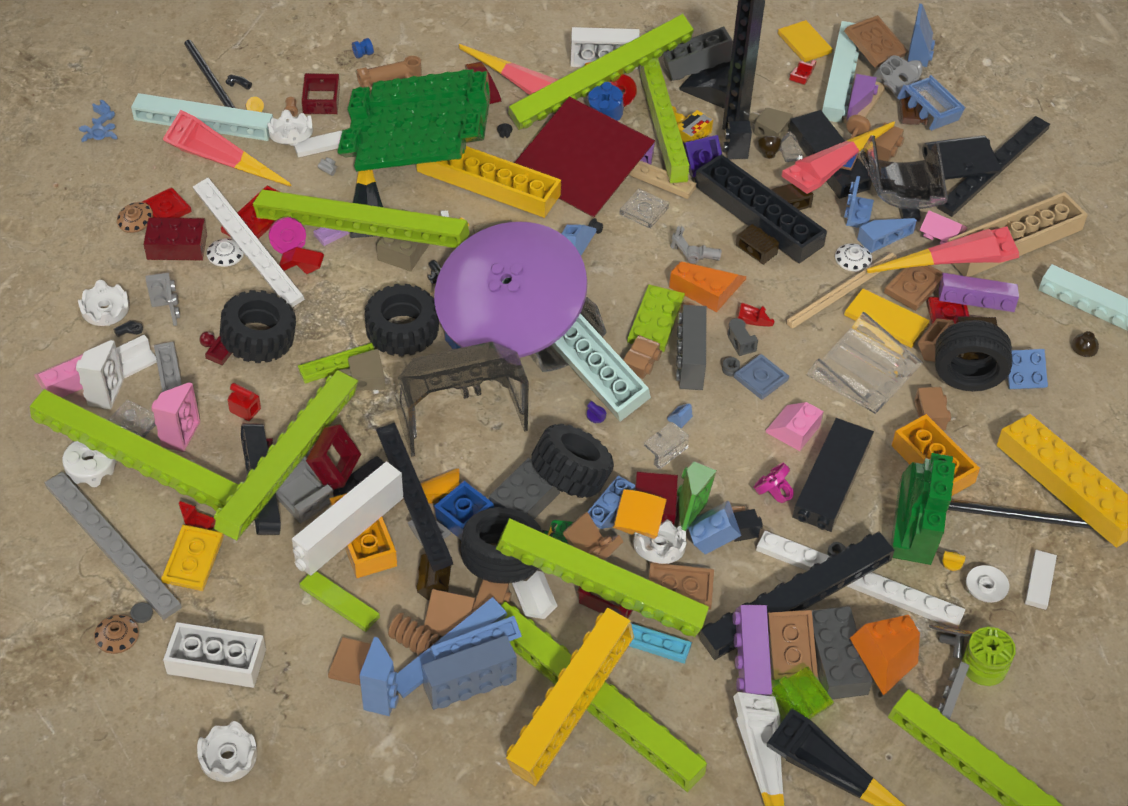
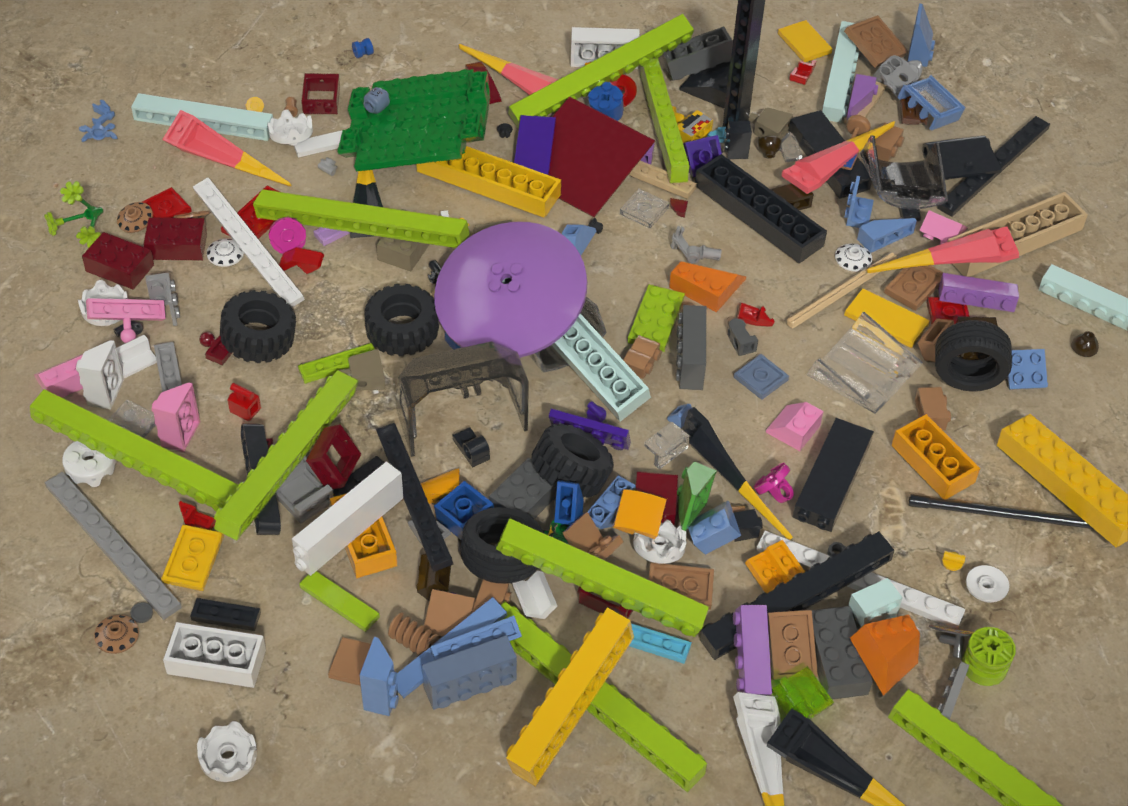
black piece [184,40,235,108] -> none
black arm [225,74,252,90] -> none
medium nougat piece [357,56,422,94] -> none
dark grey bush [722,357,740,377] -> none
dark brown brick [736,224,779,265] -> none
green panel [891,453,955,565] -> none
white tile [1025,550,1057,610] -> none
none -> lime plant [44,181,103,248]
none -> dark red brick [82,232,154,290]
none -> bright pink plate [86,298,166,343]
none -> medium nougat dish [173,211,211,218]
none -> black plate [190,598,261,631]
none -> sand blue head [364,87,390,114]
none -> black plate [452,427,490,468]
none -> dark purple tile [514,115,556,175]
none -> dark purple plate [549,409,631,450]
none -> blue slope [554,481,584,525]
none -> dark red tile [670,198,688,218]
none -> black plate [682,407,793,540]
none -> medium azure tile [707,127,726,143]
none -> light orange slope [745,540,805,593]
none -> light aqua brick [848,578,903,631]

